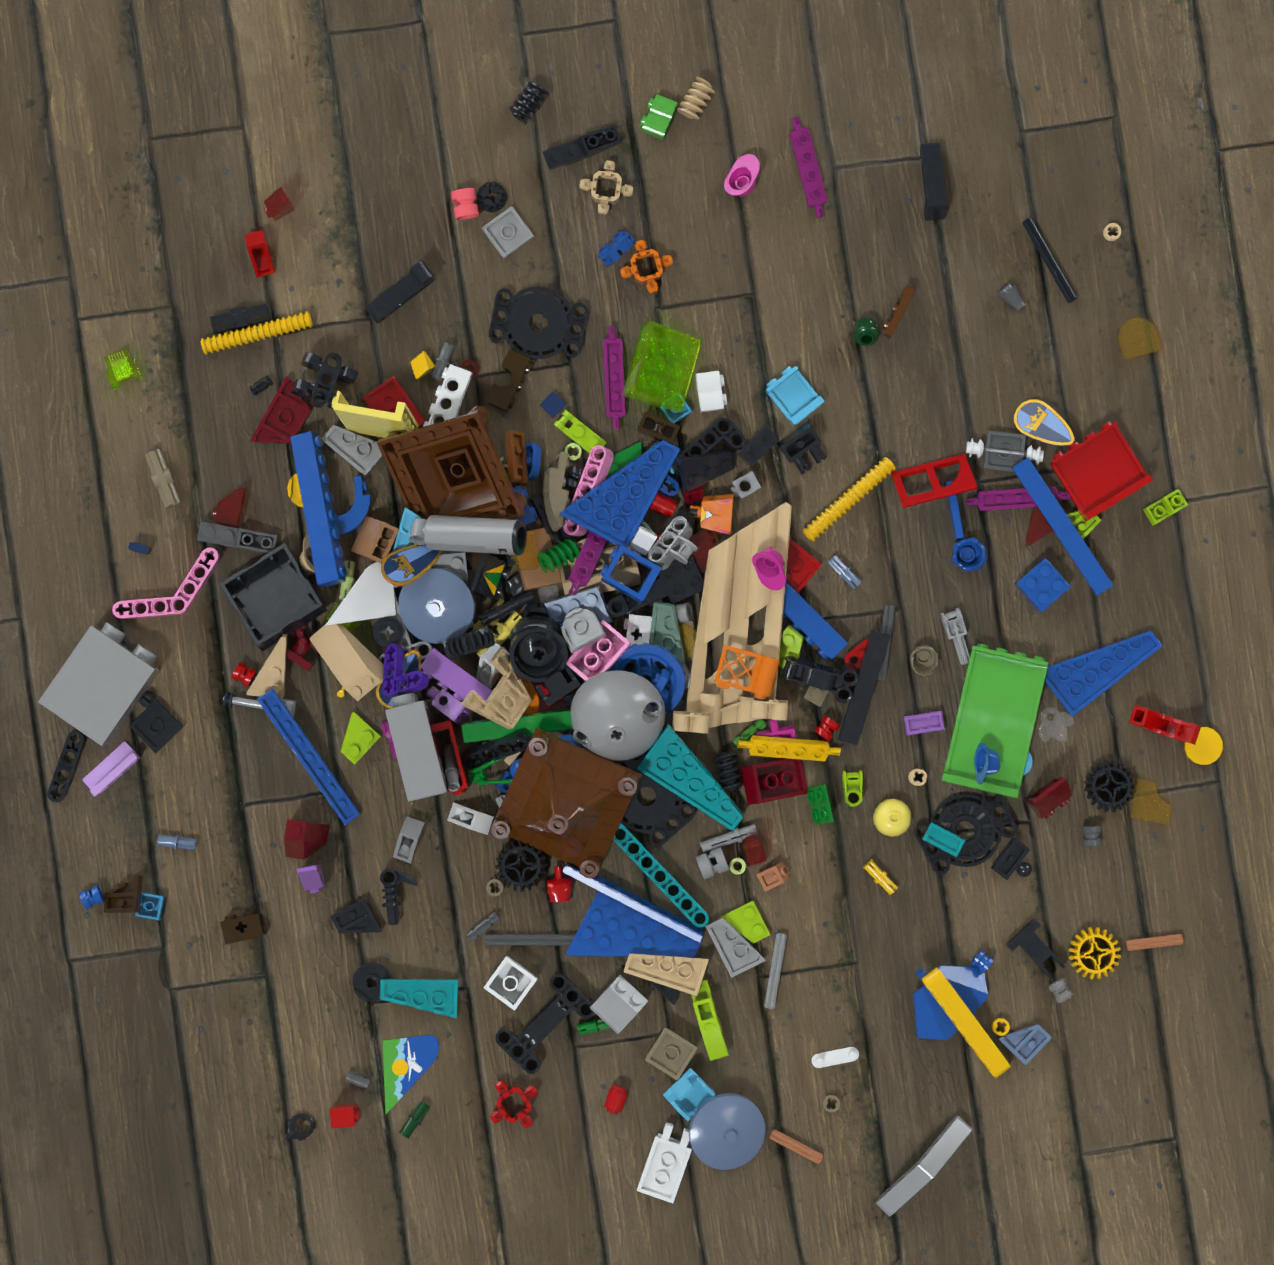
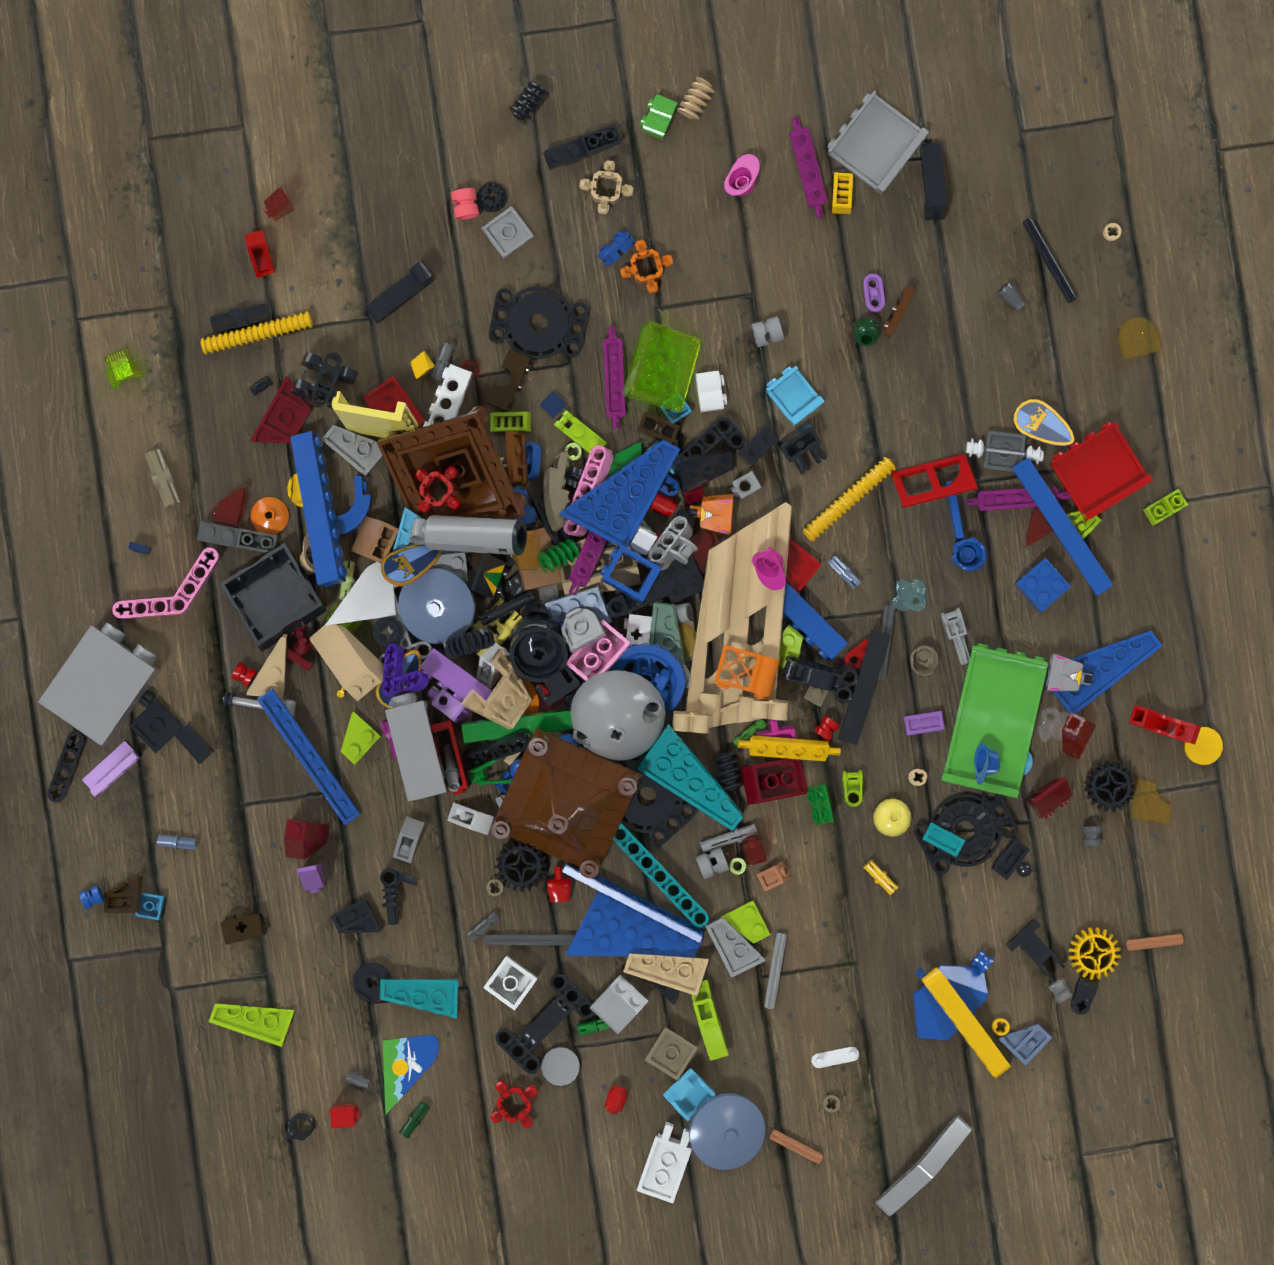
none -> black panel [175,722,215,764]
none -> lime wing [209,1004,295,1047]
none -> orange dish [251,497,289,535]
none -> red piece [415,466,462,513]
none -> lime slope [490,412,531,432]
none -> light grey tile [541,1047,580,1086]
none -> light grey wheel [751,316,784,348]
none -> light grey panel [827,90,929,195]
none -> yellow slope [832,172,853,214]
none -> medium lavender plate [863,274,885,313]
none -> clear light blue plate [890,578,926,612]
none -> light grey torso [1045,654,1092,691]
none -> clear red slope [1062,712,1096,760]
none -> black piece [1070,976,1098,1015]

